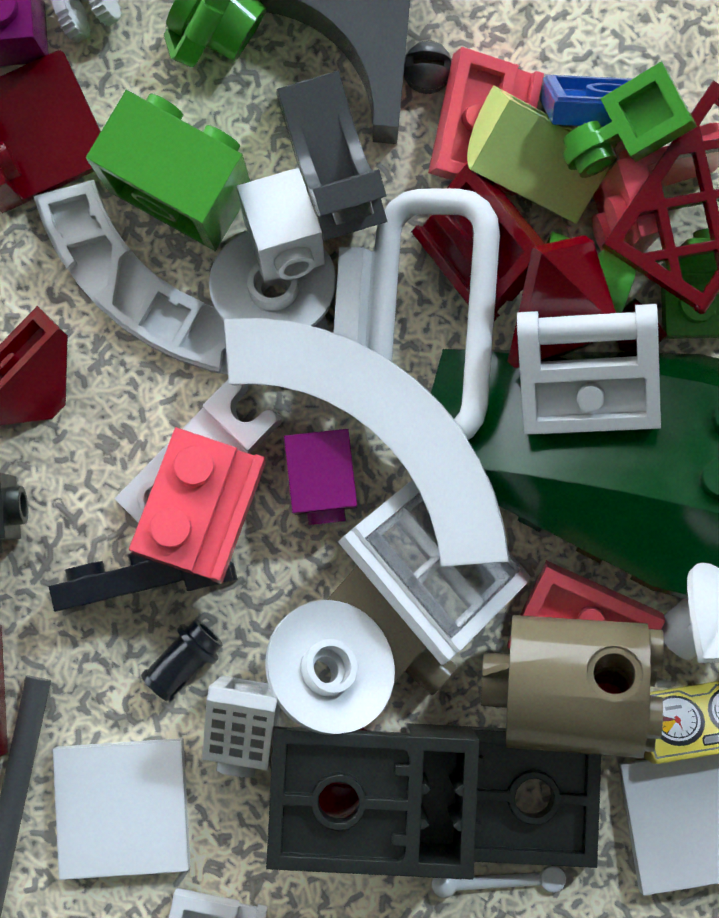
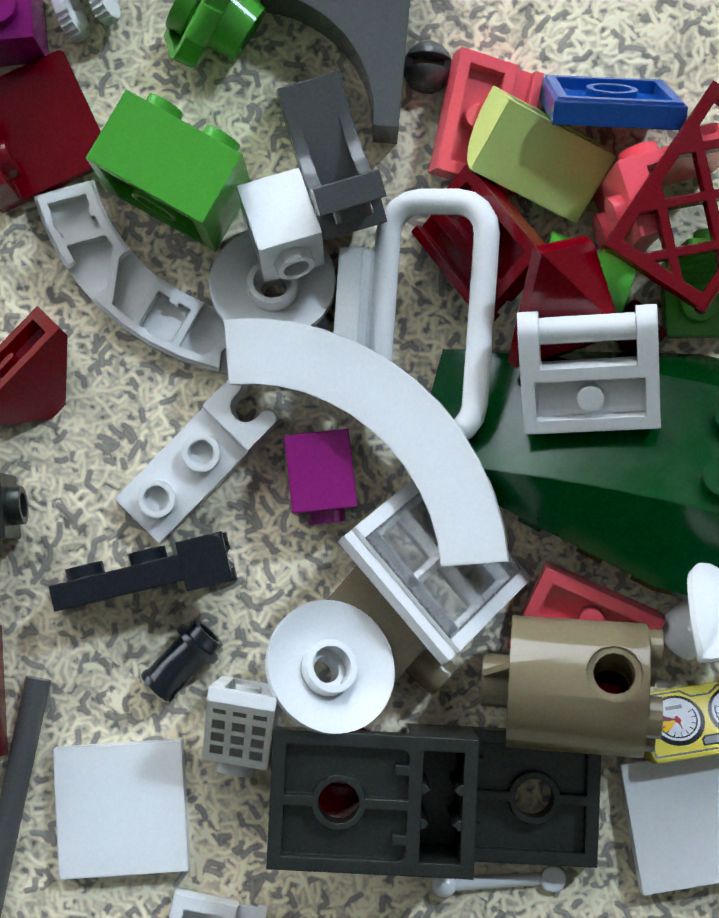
coral plate [129,427,266,584] -> none
bright green plate [563,61,697,178] -> none

